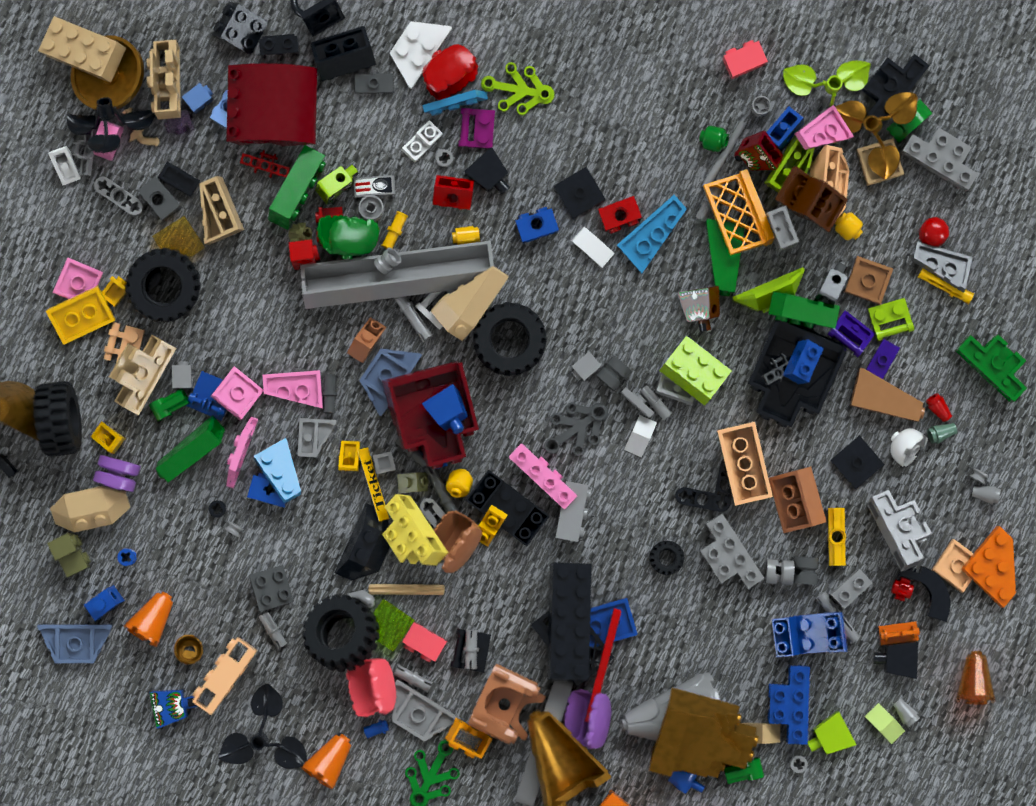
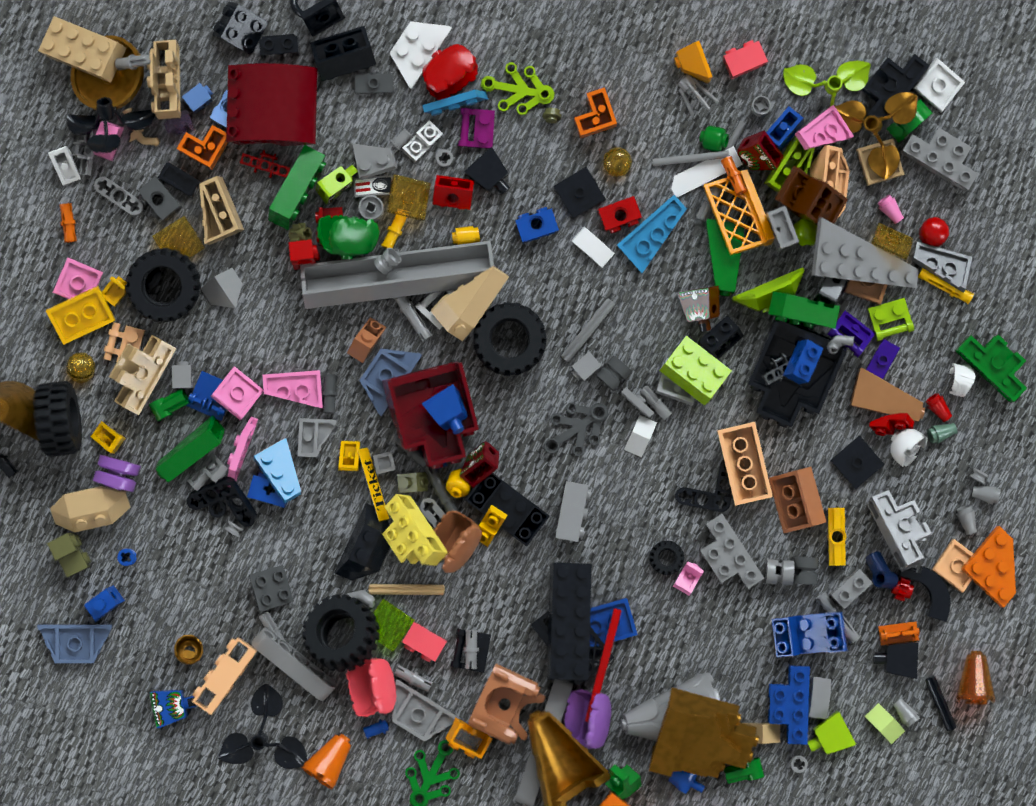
orange cone [124,591,173,647] -> none
bright pink bracket [509,444,577,509] -> none
yellow head [834,212,863,240] -> none
none -> orange pin [59,203,77,243]
none -> clear yellow hair [66,352,96,383]
none -> light grey axle [115,54,151,70]
none -> orange brick [177,125,228,170]
none -> black beam [186,476,257,527]
none -> light grey plate [187,452,228,491]
none -> light grey slope [201,268,243,308]
none -> light grey beam [252,627,337,701]
none -> light grey wing [353,144,397,180]
none -> light grey axle [385,128,413,154]
none -> clear yellow plate [387,174,431,221]
none -> dark red torso [459,442,500,487]
none -> olive plate [542,108,562,123]
none -> light grey axle [561,299,615,362]
none -> orange brick [574,87,617,139]
none -> clear yellow hair [603,147,632,177]
none -> green brick [605,765,641,799]
none -> light grey bar [652,150,729,166]
none -> white sticker [671,146,743,198]
none -> bright pink bracket [673,562,704,596]
none -> light orange slope [674,41,713,83]
none -> light grey plant [678,75,719,116]
none -> black bracket [699,316,744,360]
none -> orange pin [721,156,748,196]
none -> lime hair [793,218,817,246]
none -> light grey slope [808,677,831,720]
none -> light grey wing [811,217,919,288]
none -> light grey arm [827,335,854,354]
none -> dark blue piece [866,551,898,589]
none -> red slope [869,413,914,436]
none -> clear yellow plate [871,223,913,260]
none -> bright pink cone [877,195,904,224]
none -> white plate [913,58,965,112]
none -> black axle [925,676,956,731]
none -> white hair [949,363,975,397]
none -> light grey cone [956,505,977,535]

